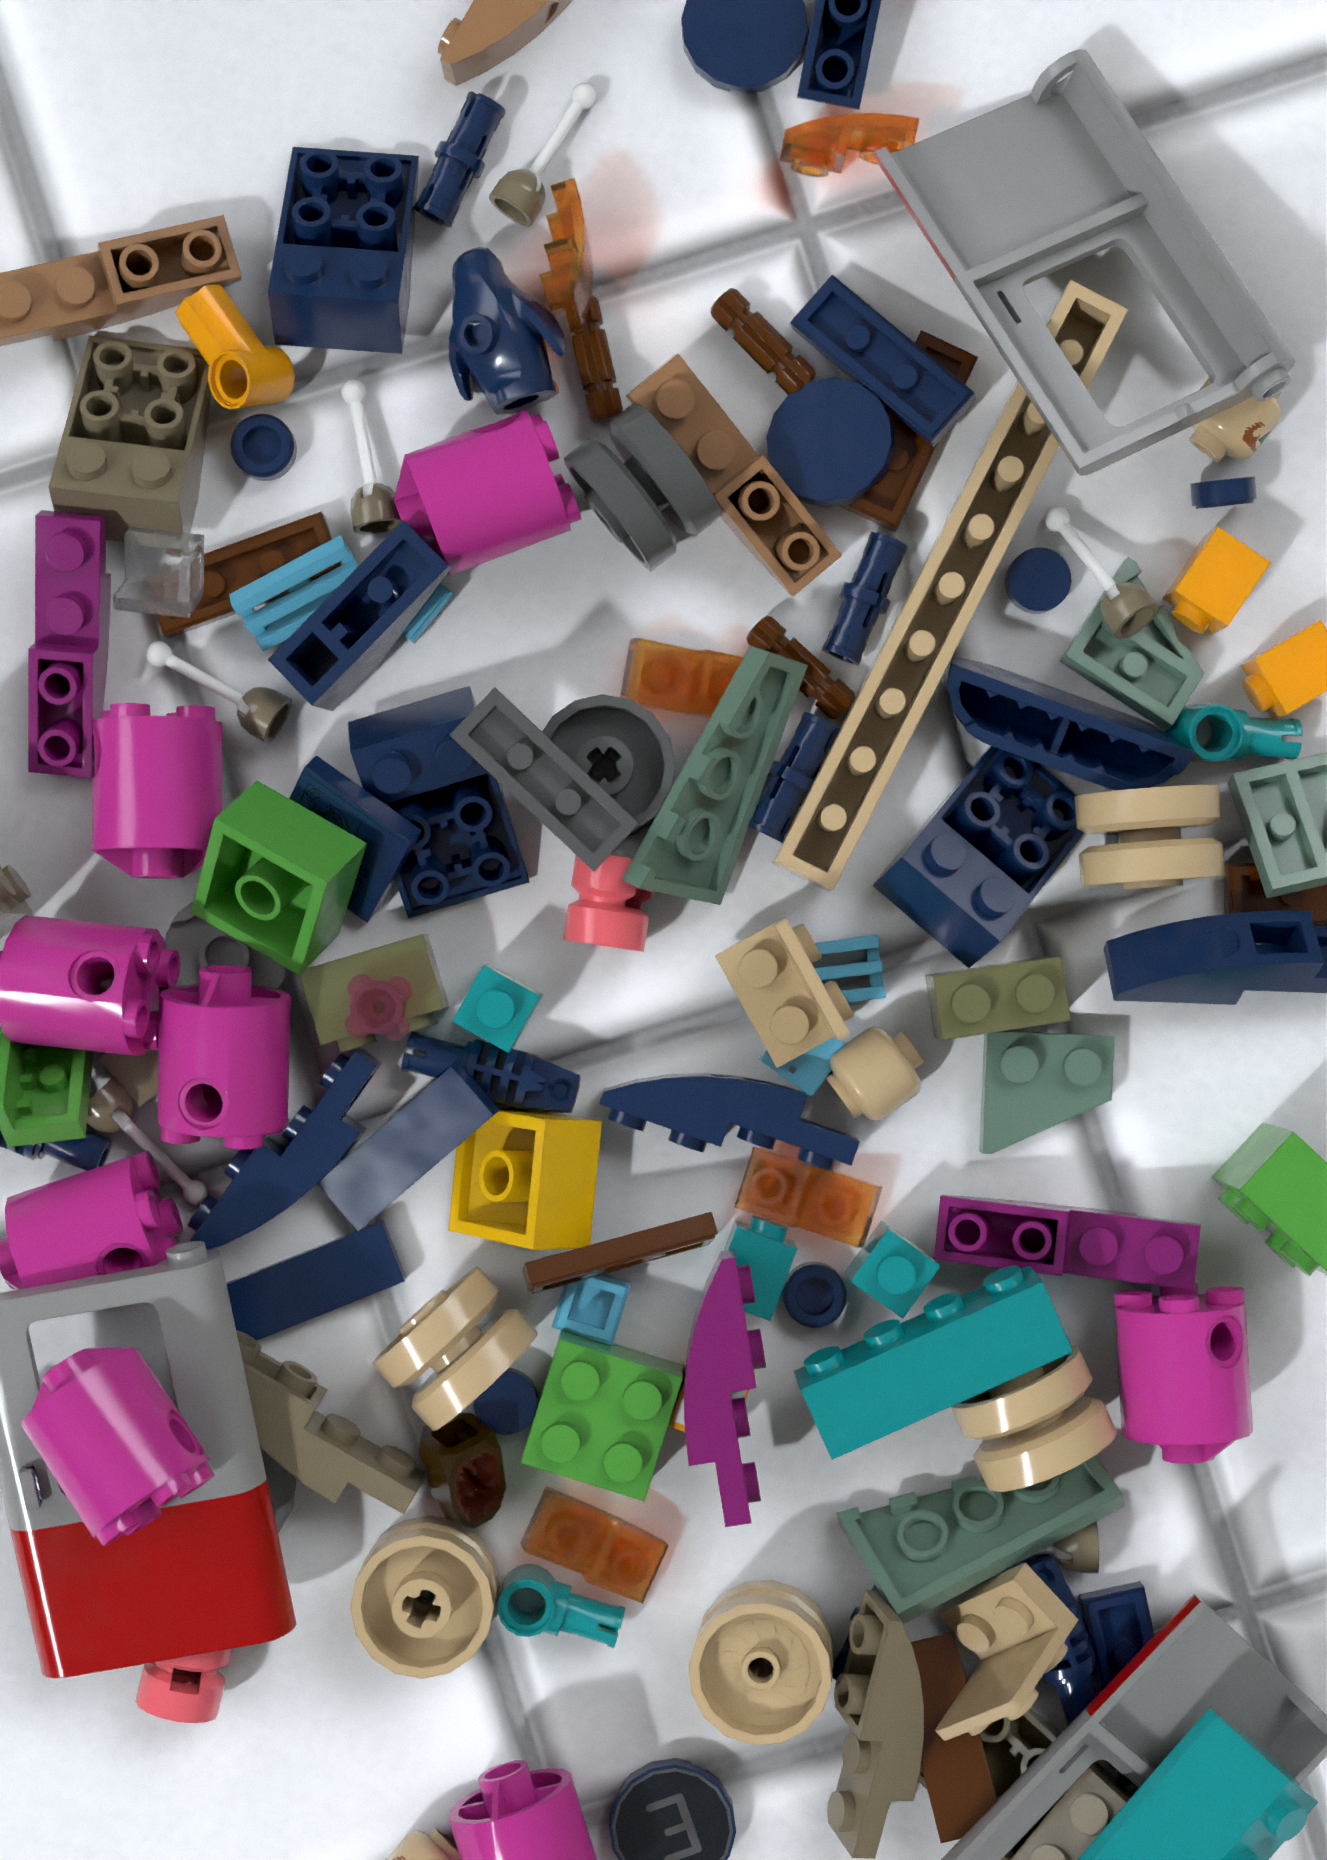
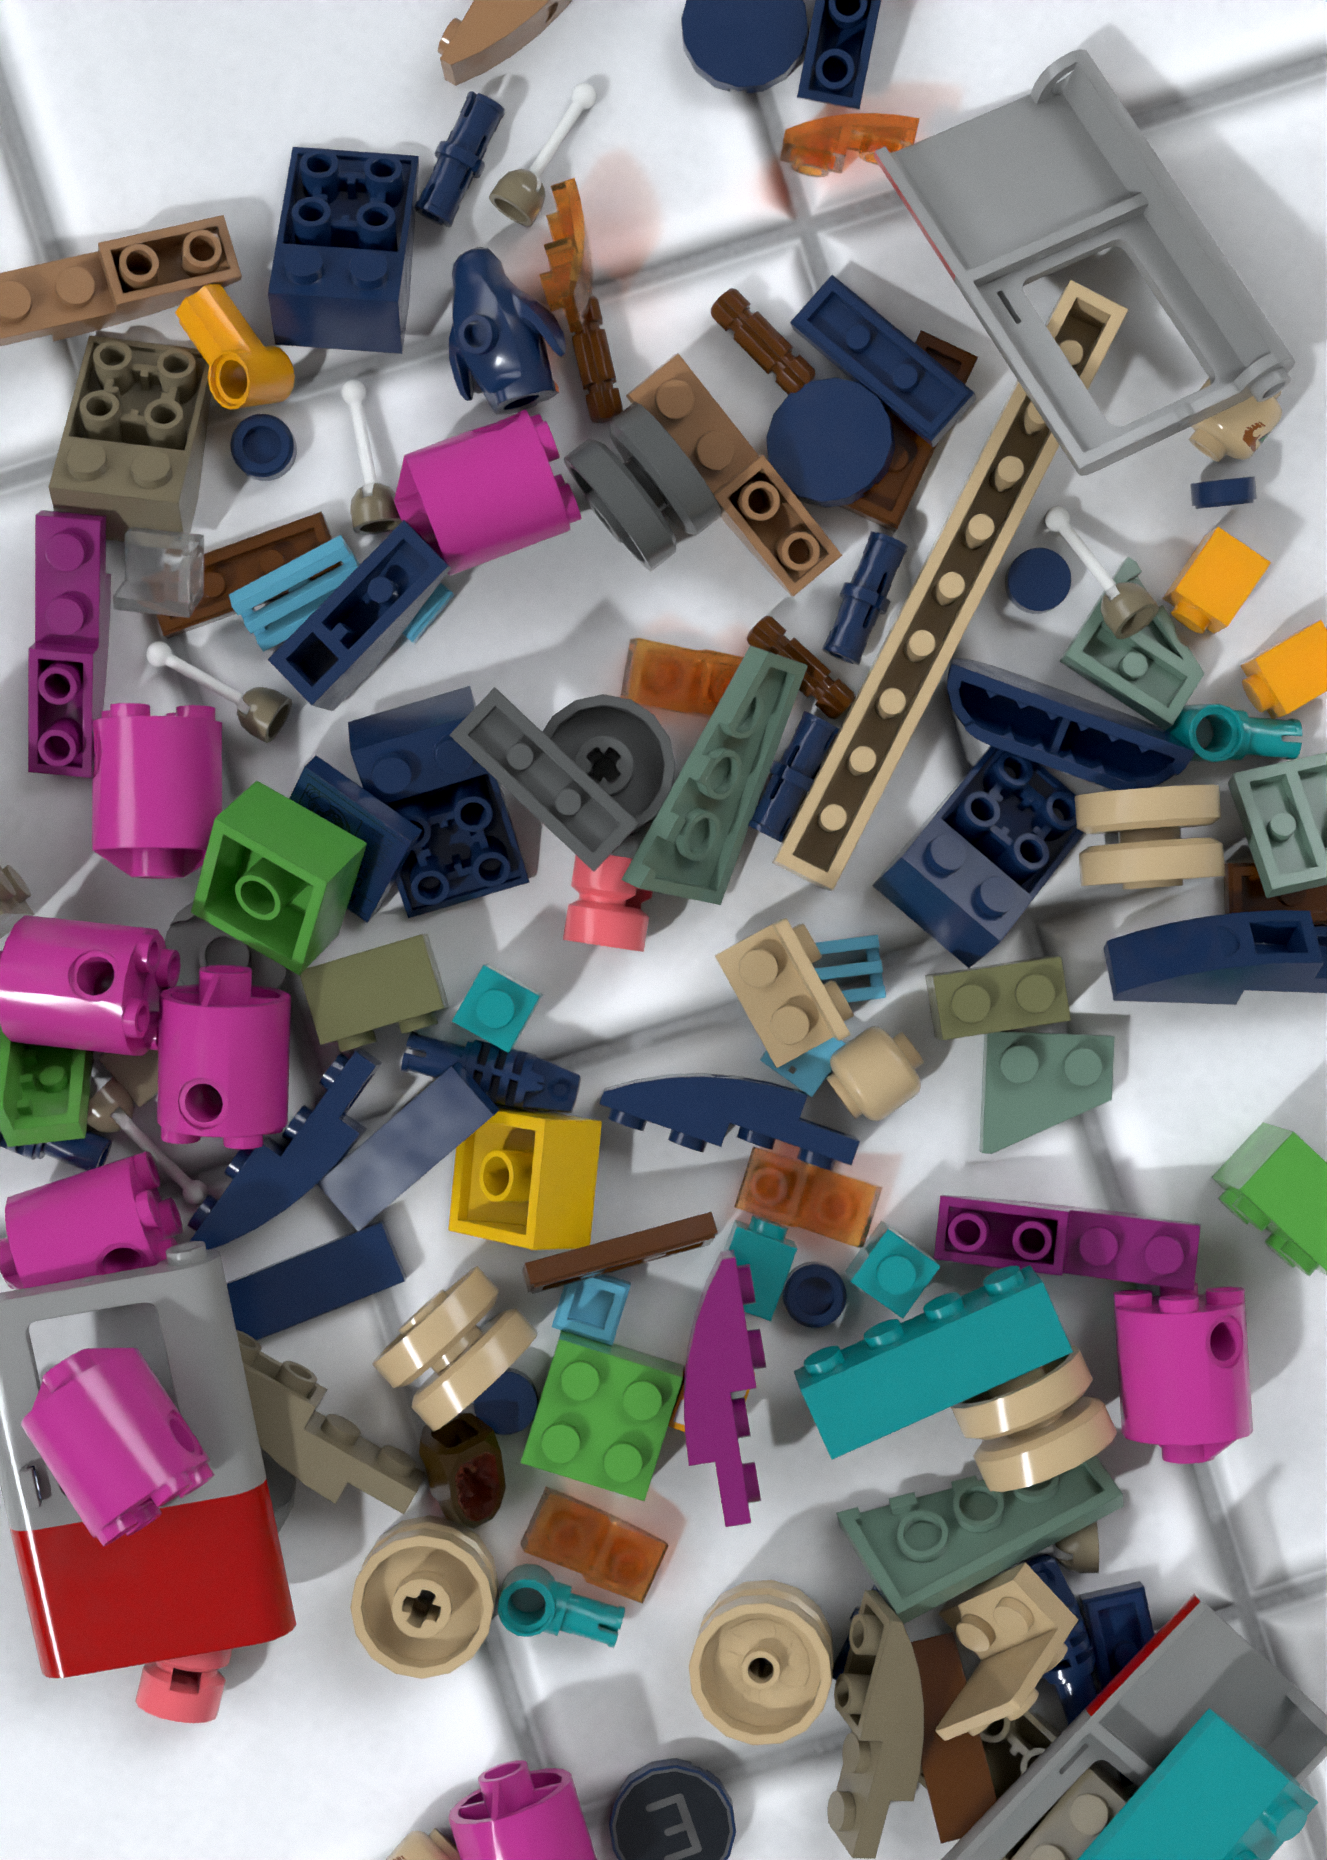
clear pink plate [345,974,412,1041] -> none

